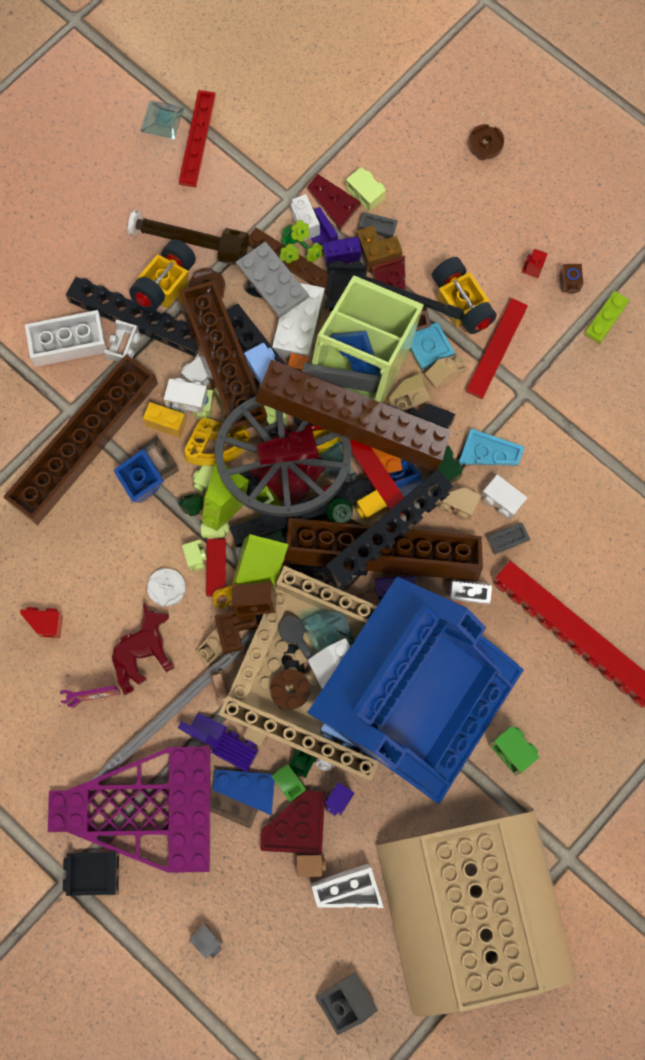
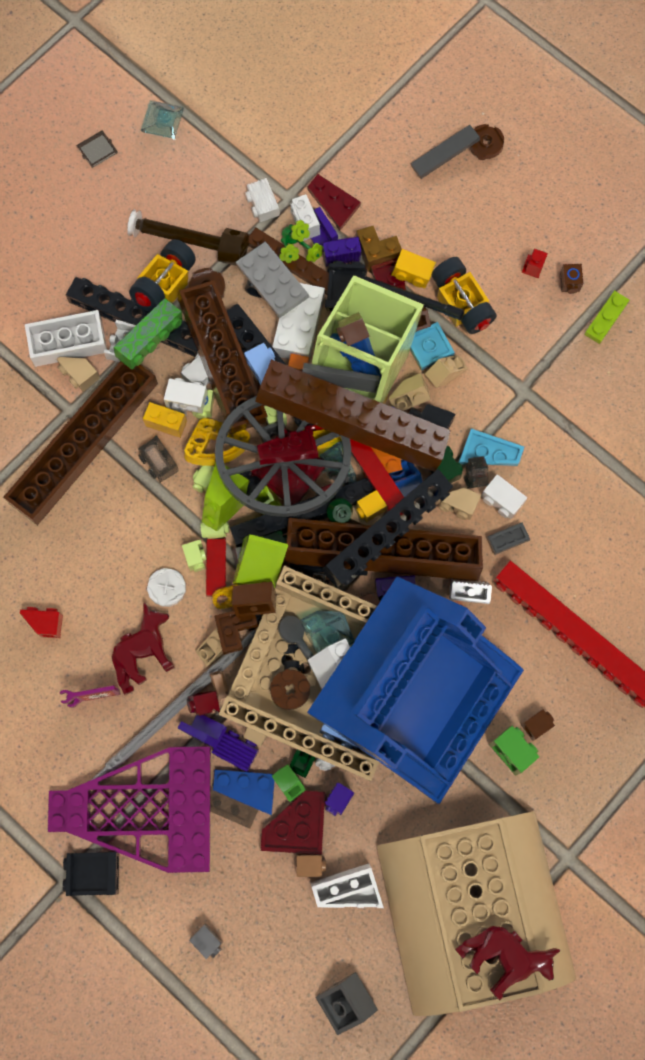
blue slope [113,449,164,503] -> none
dark green cone [178,493,203,516] -> none
red tile [179,90,216,188] -> none
yellowish green brick [345,167,386,212] -> none
dark grey plate [358,212,398,238] -> none
red tile [466,298,528,400] -> none
none -> tan slope [56,357,100,392]
none -> clear smoke piece [76,130,118,168]
none -> bright green brick [113,298,182,369]
none -> dark red window [187,691,220,716]
none -> white brick [245,178,280,222]
none -> reddish brown brick [336,312,370,346]
none -> yellow brick [392,249,436,288]
none -> dark grey tile [411,125,480,179]
none -> dark red animal [455,926,560,1001]
none -> clear smoke window [463,456,489,489]
none -> reddish brown brick [521,709,555,741]

